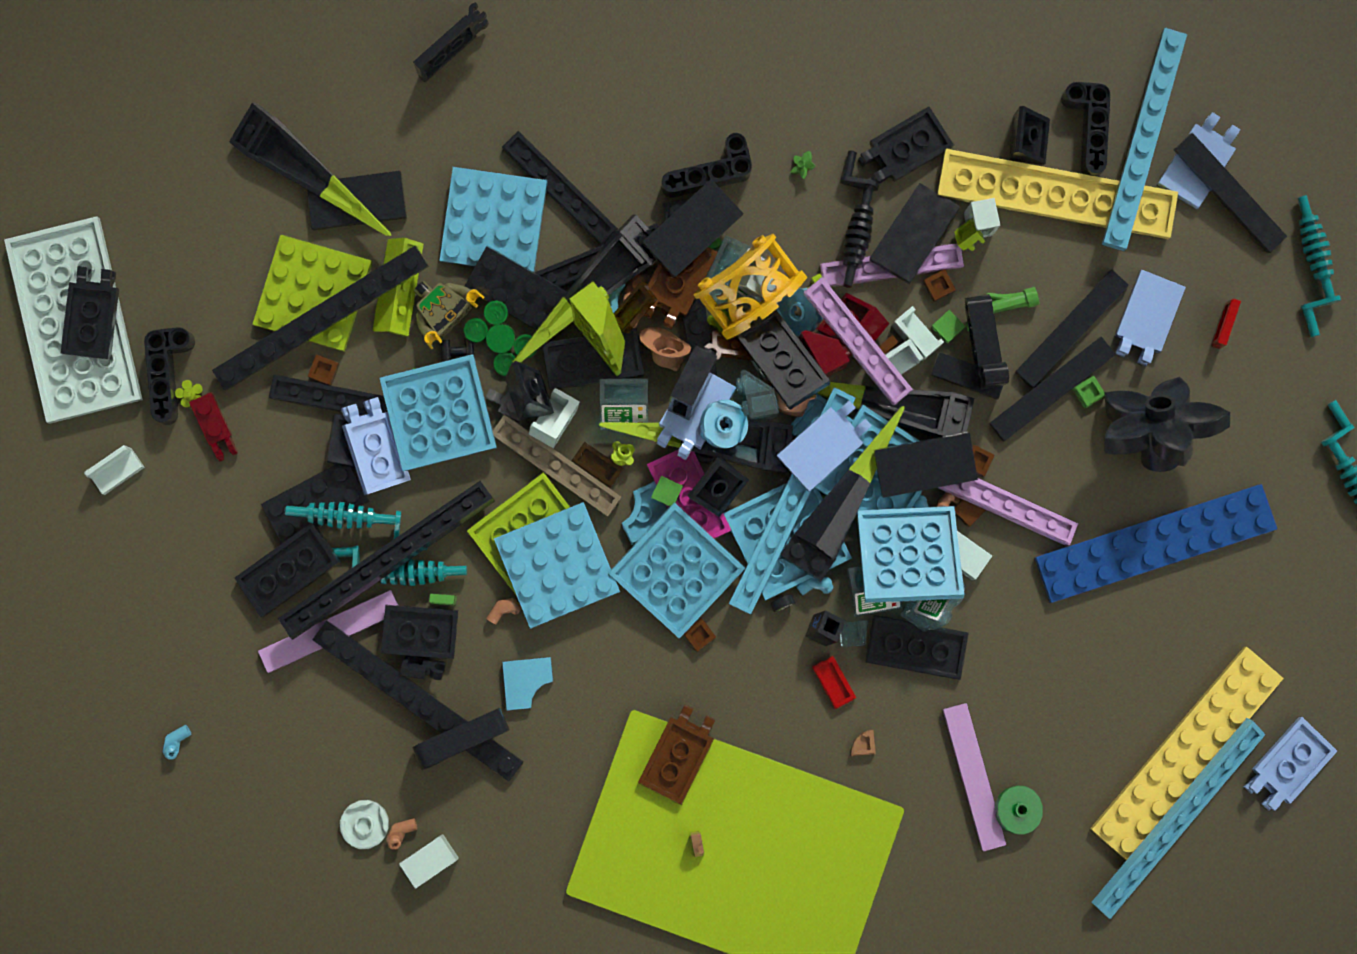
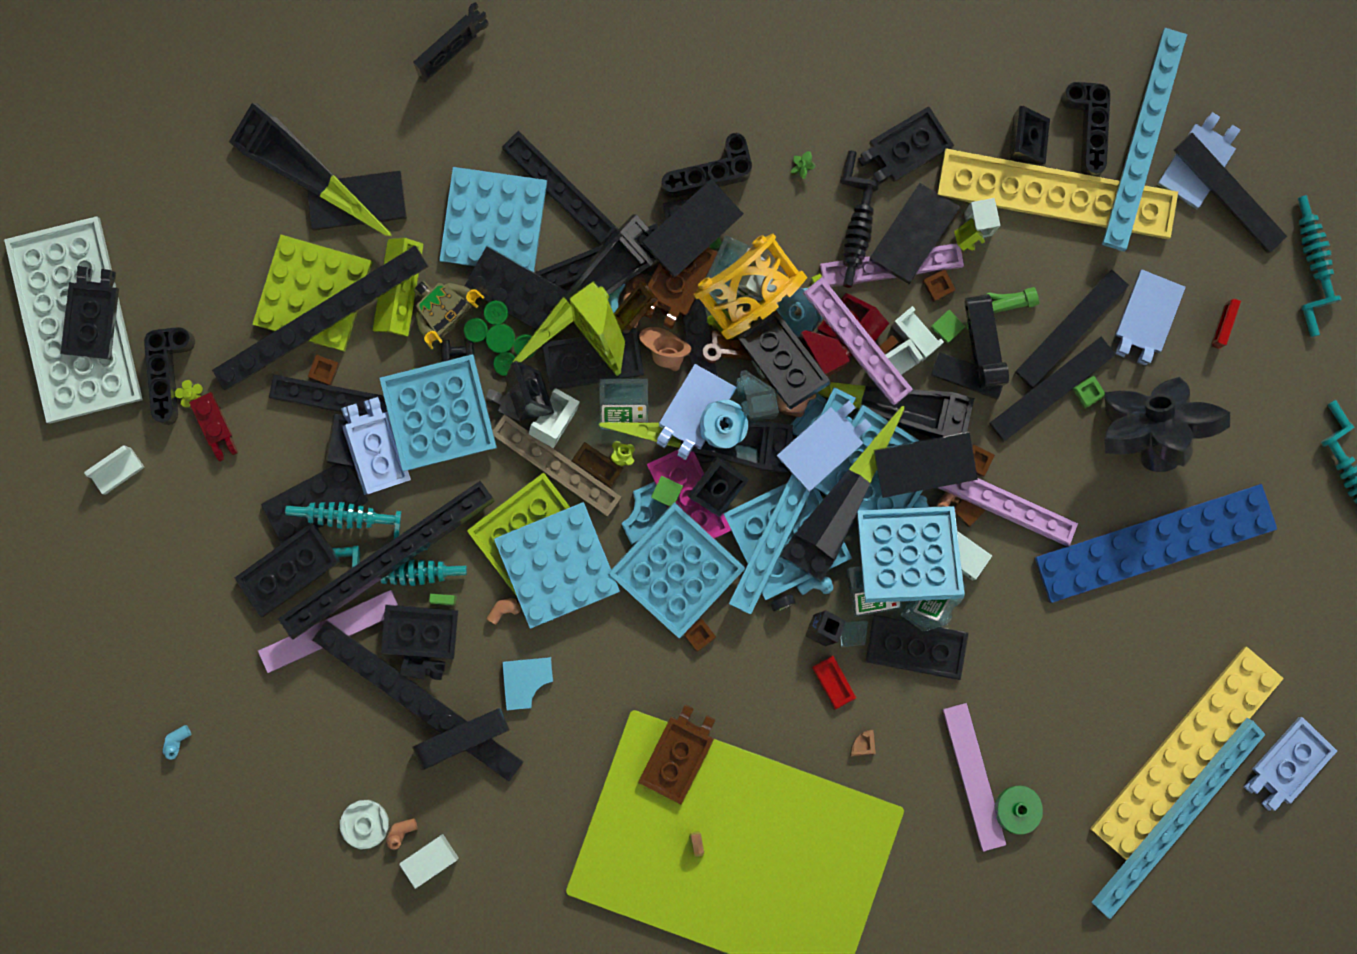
black brick [668,346,718,420] -> none

